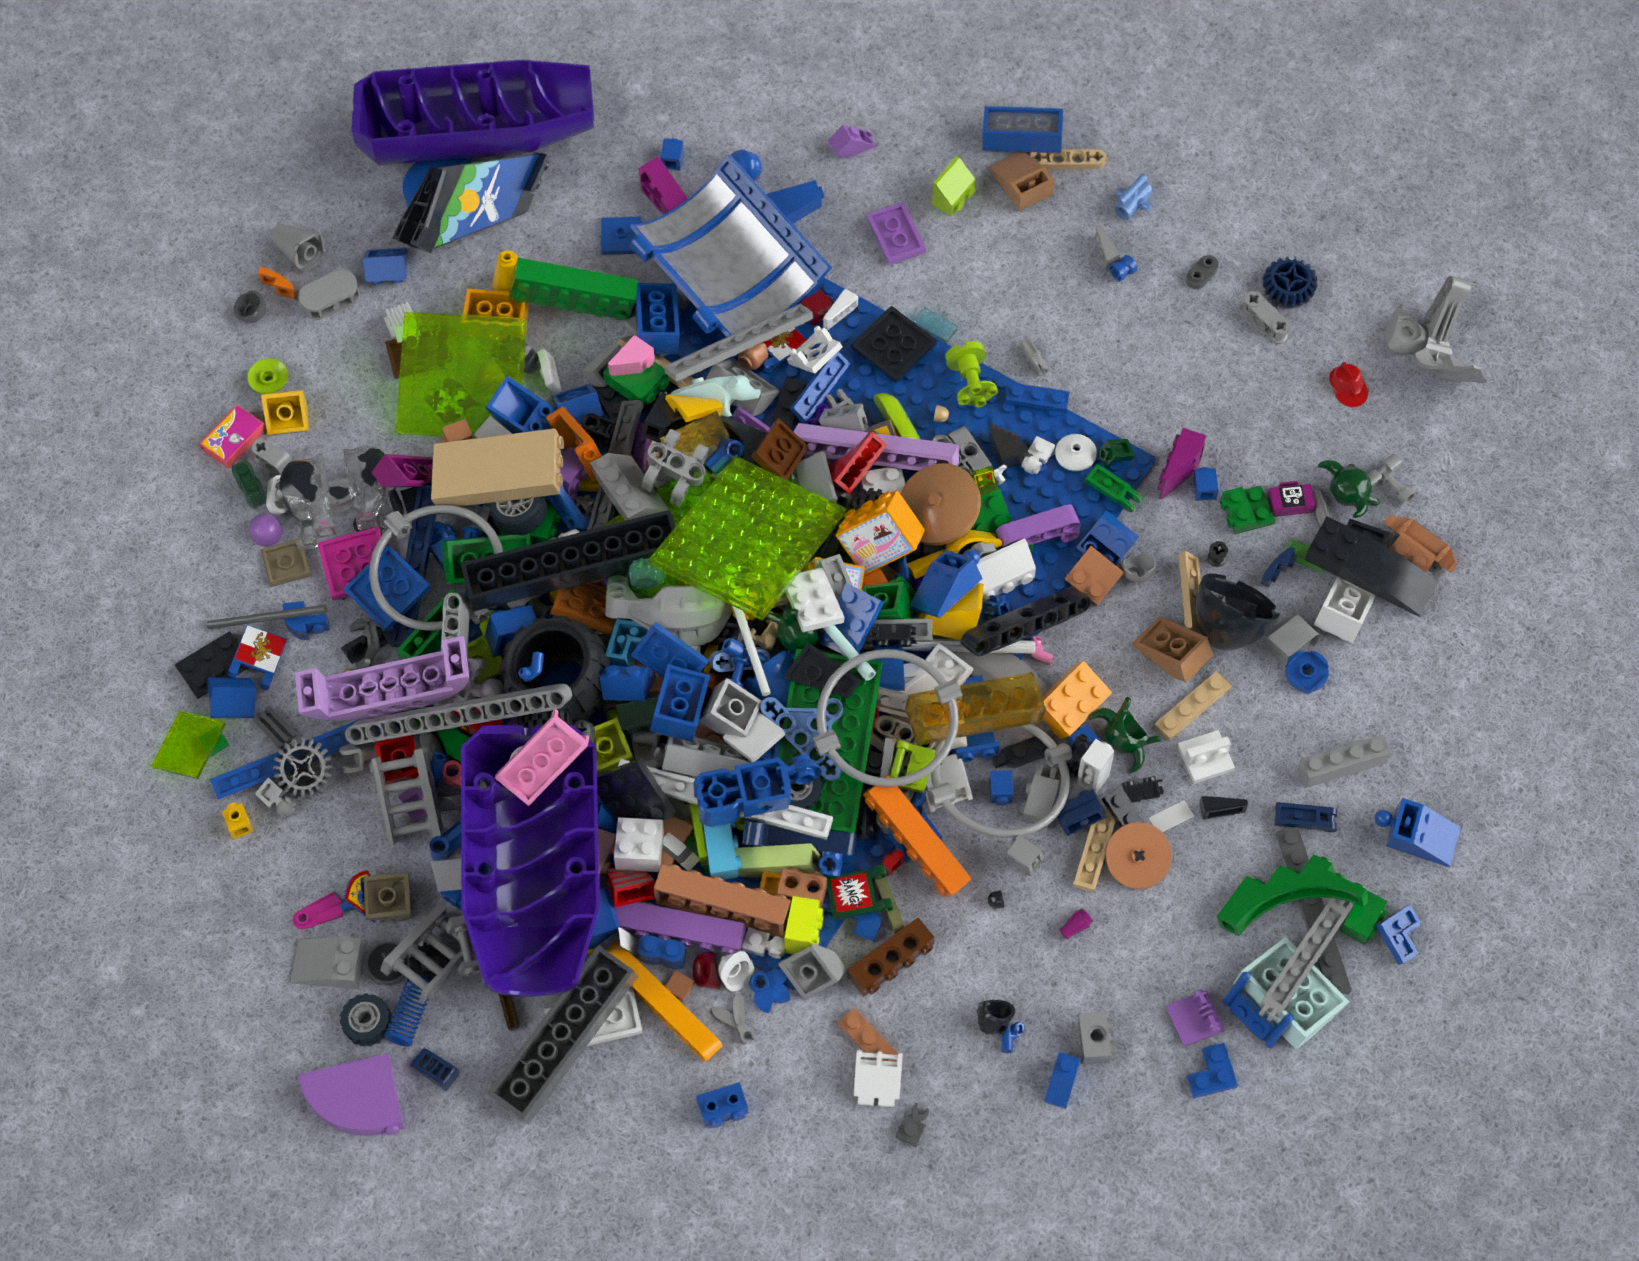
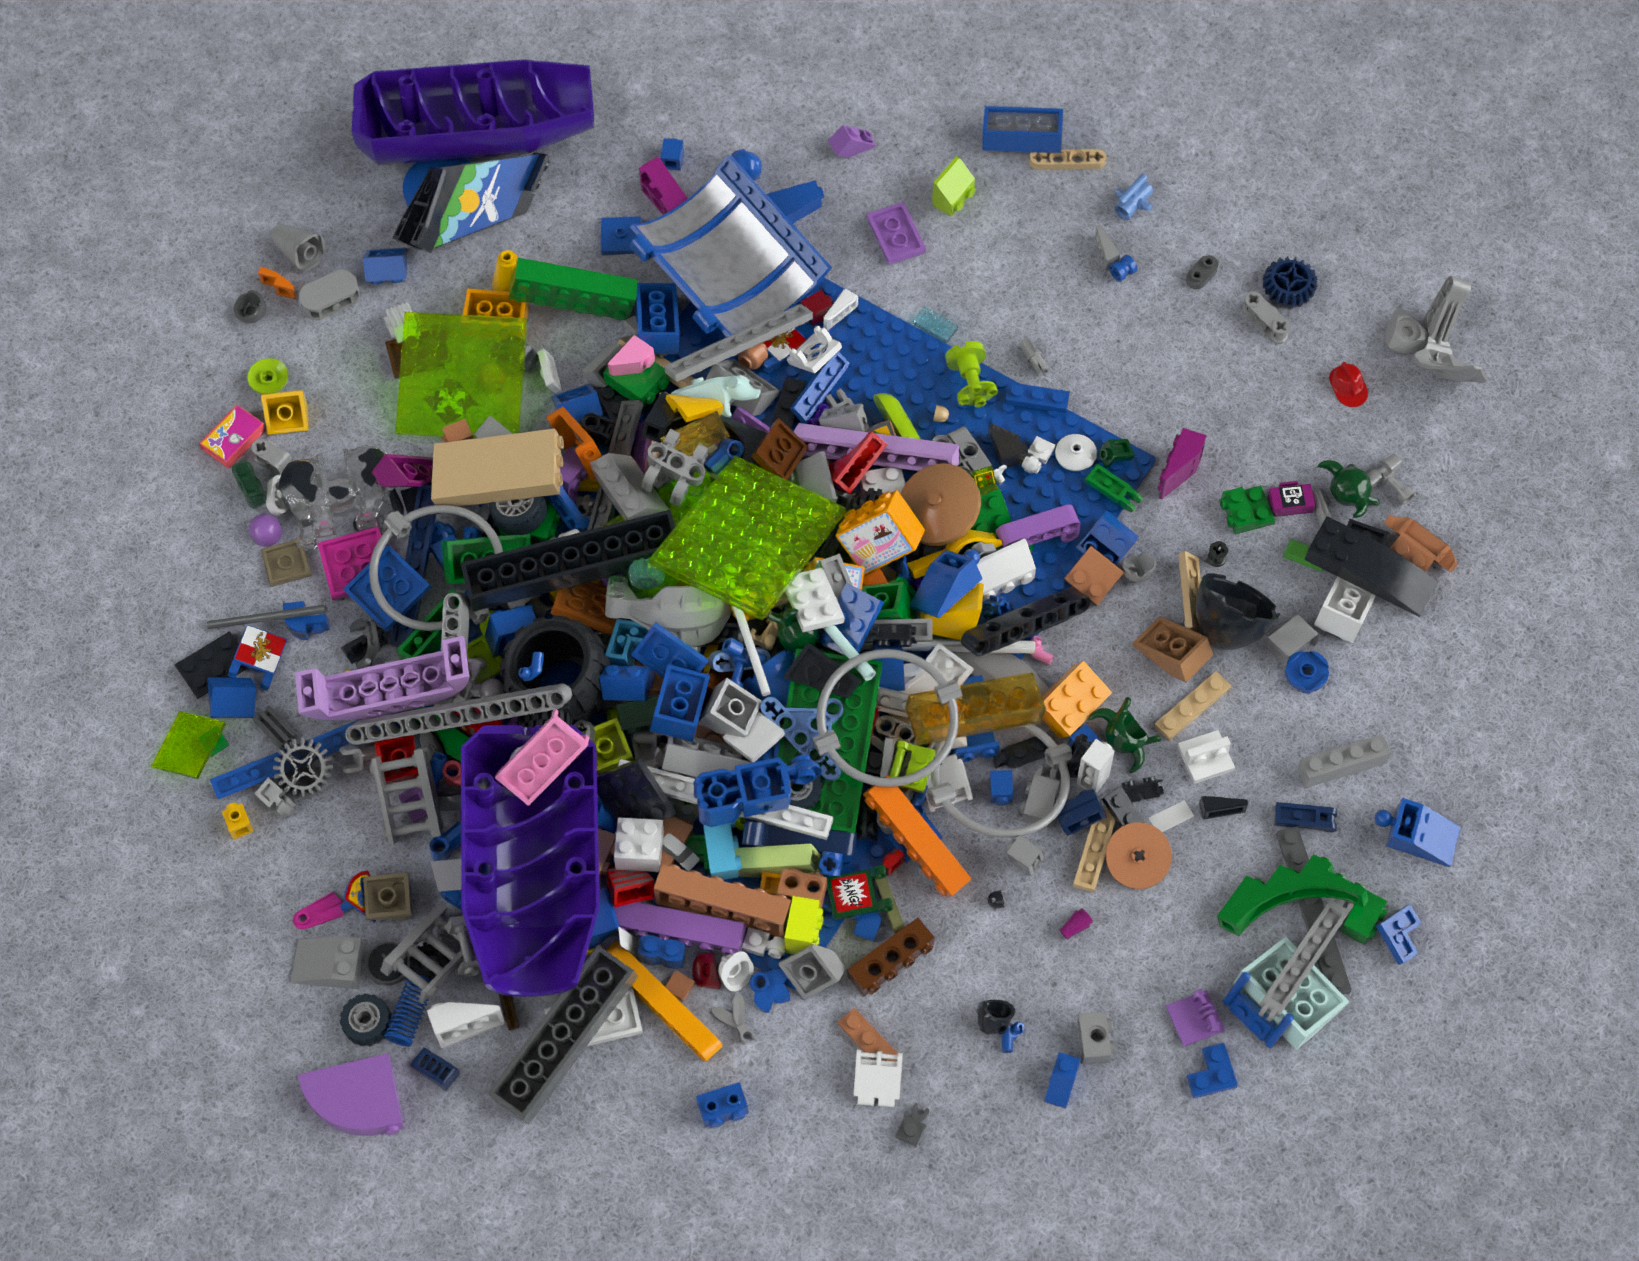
blue slope [485,376,558,434] -> none
lime tile [689,802,709,866] -> none
black plate [851,305,937,384] -> none
medium nougat slope [988,152,1054,211] -> none
blue brick [1193,467,1218,501] -> none
dark blue slope [1261,547,1297,587] -> none
none -> white slope [427,1002,505,1048]

